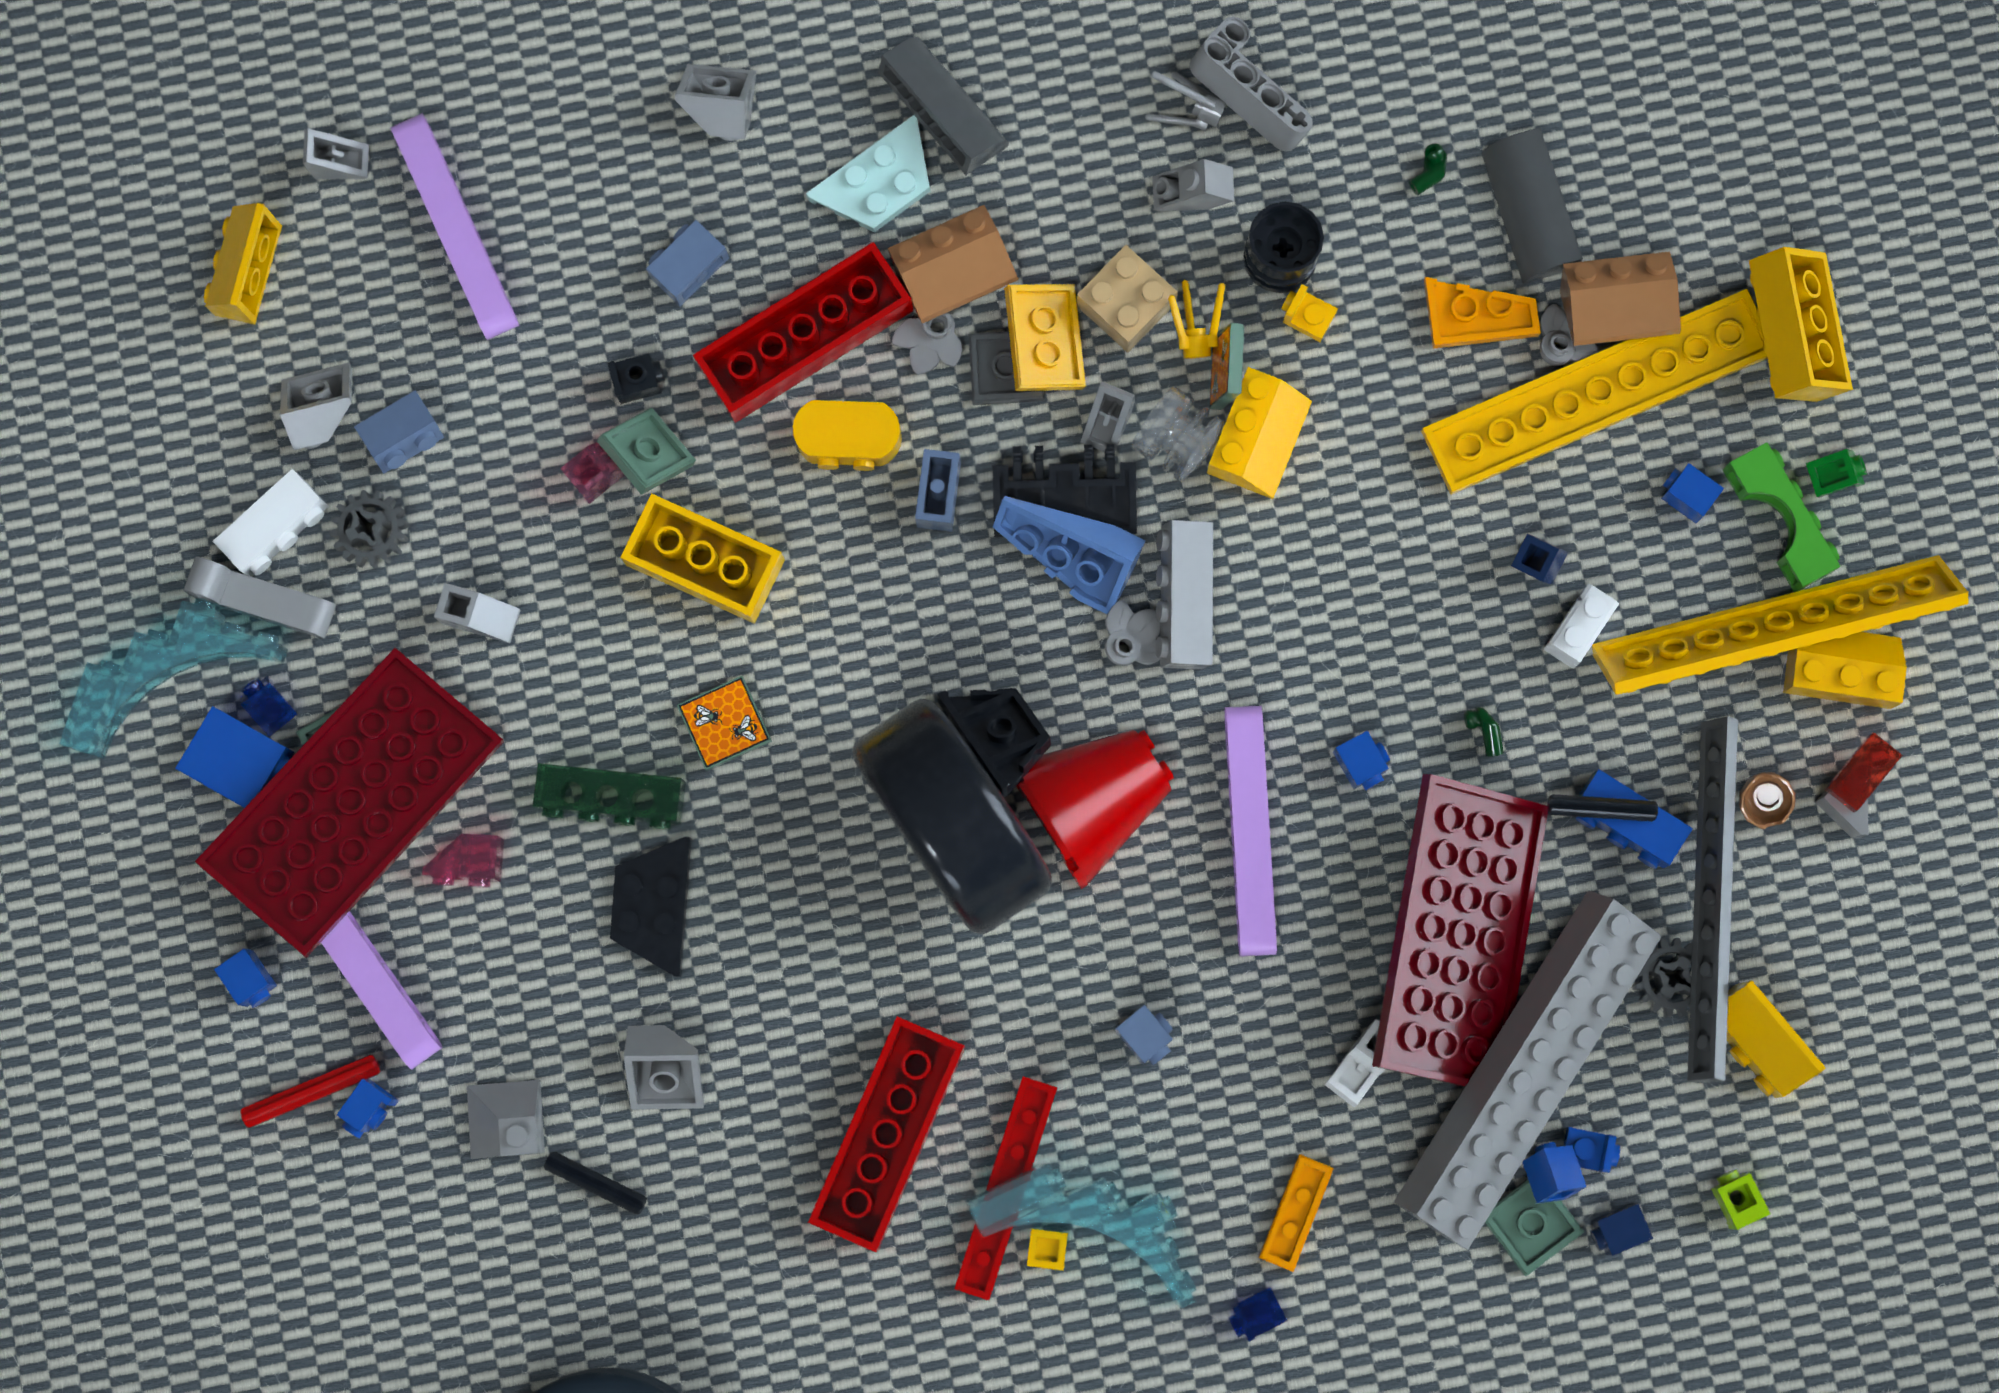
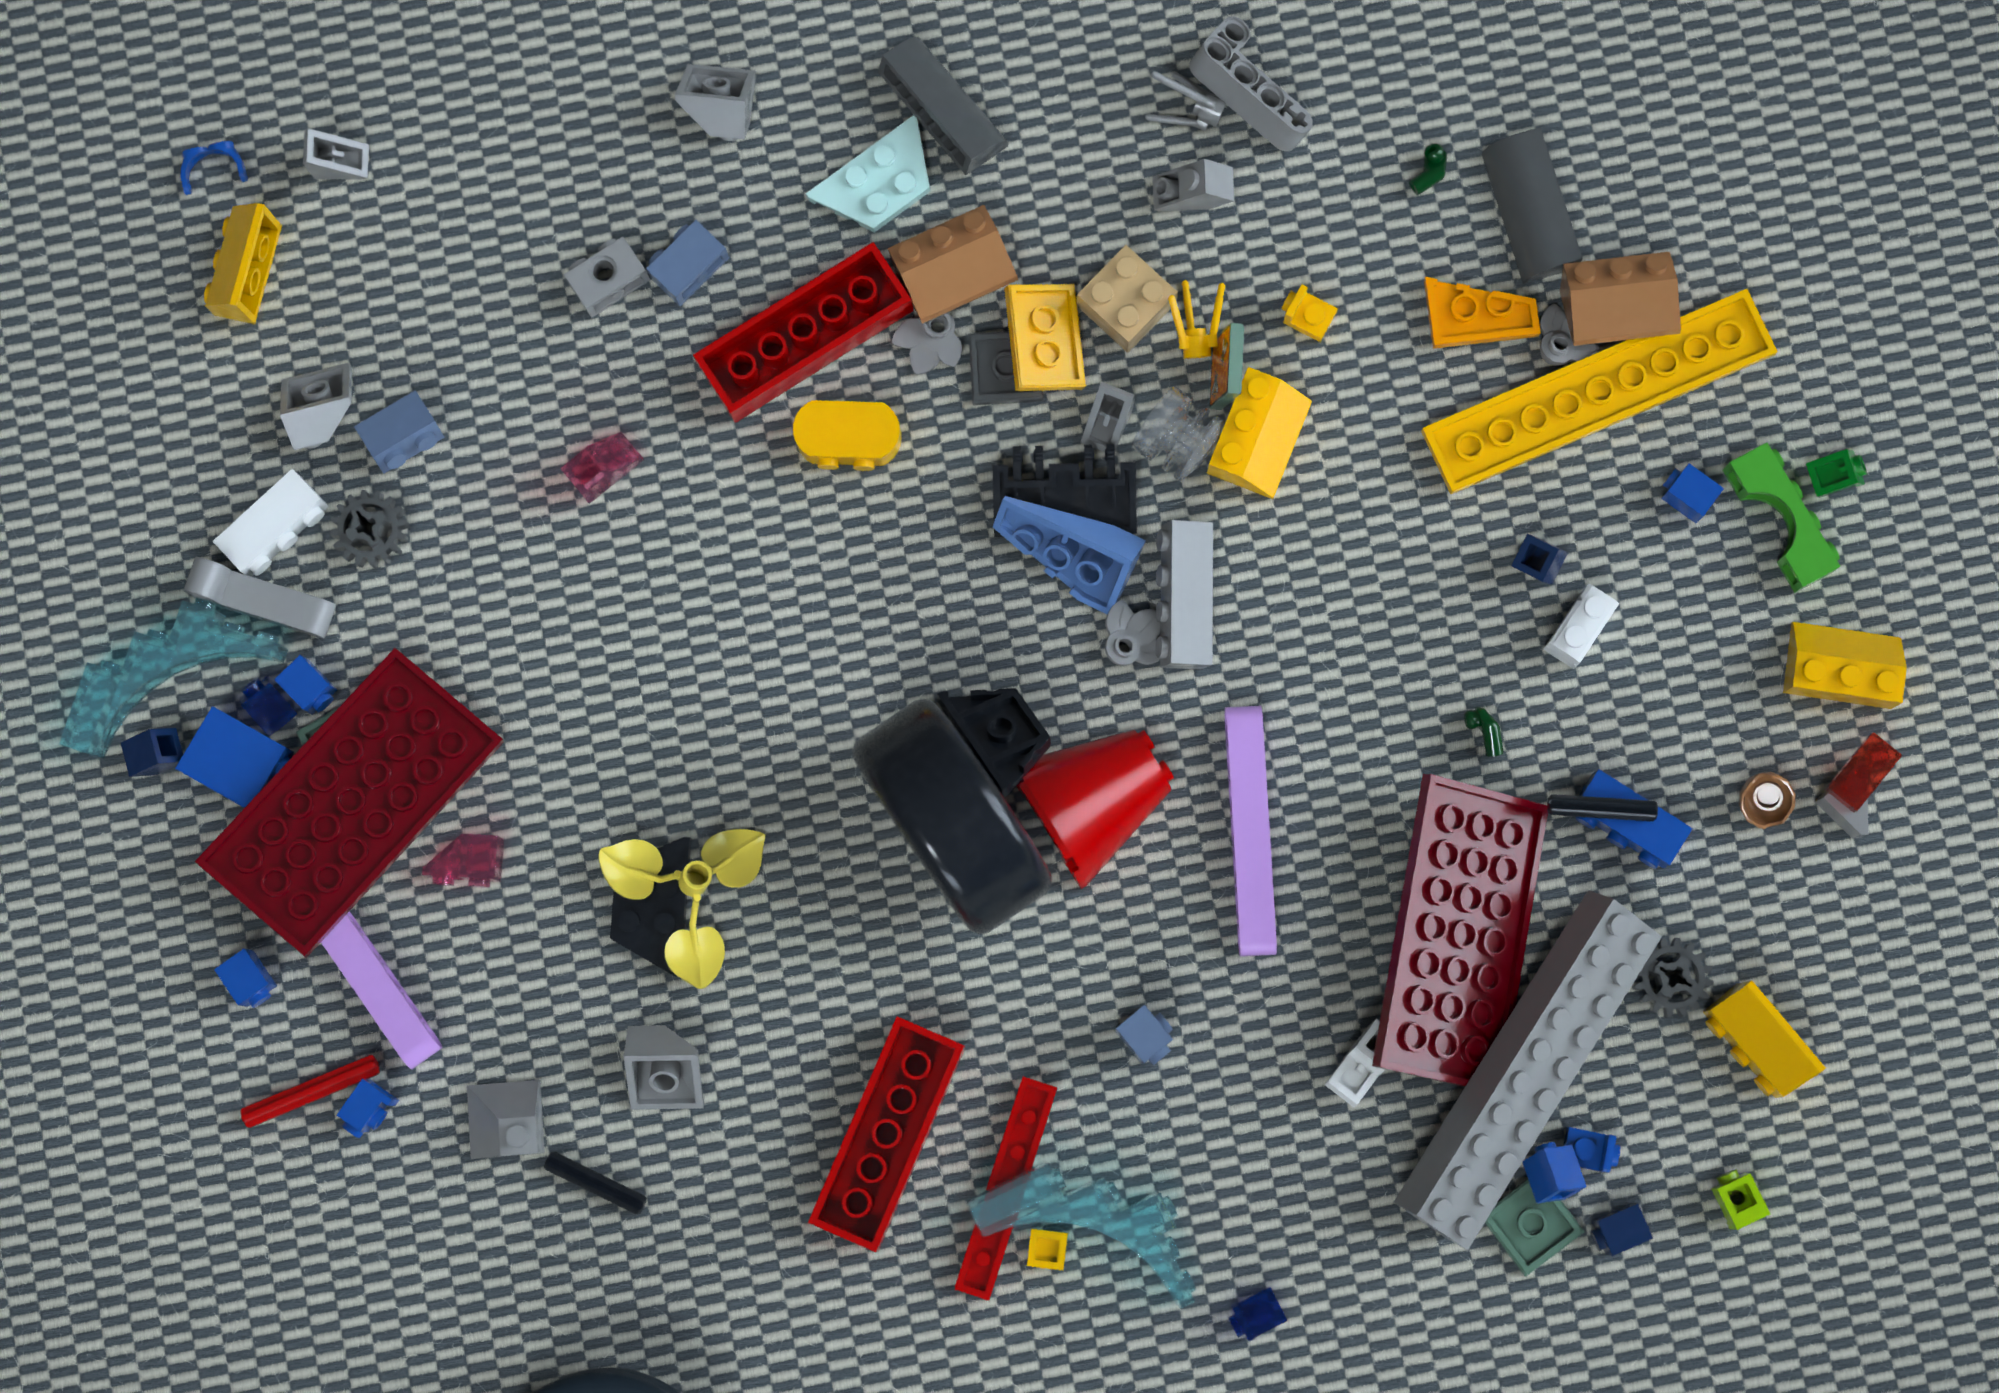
lavender beam [390,113,520,340] -> none
light grey slope [434,583,521,643] -> none
clear green brick [532,763,686,830] -> none
sand green tile [597,408,696,495] -> none
black brick [607,353,665,404] -> none
yellow brick [620,493,785,624] -> none
tile [677,676,772,771] -> none
sand blue brick [915,449,961,532] -> none
black wheel [1243,201,1324,293] -> none
light orange tile [1258,1154,1334,1272] -> none
blue brick [1333,730,1390,791] -> none
yellow plate [1592,555,1969,695] -> none
dark grey plate [1687,716,1738,1083] -> none
yellow brick [1749,247,1853,402] -> none
none -> dark blue brick [121,728,183,777]
none -> blue cap [180,141,248,195]
none -> blue brick [274,655,337,715]
none -> light grey brick [564,237,650,318]
none -> light yellow plant [599,829,765,989]

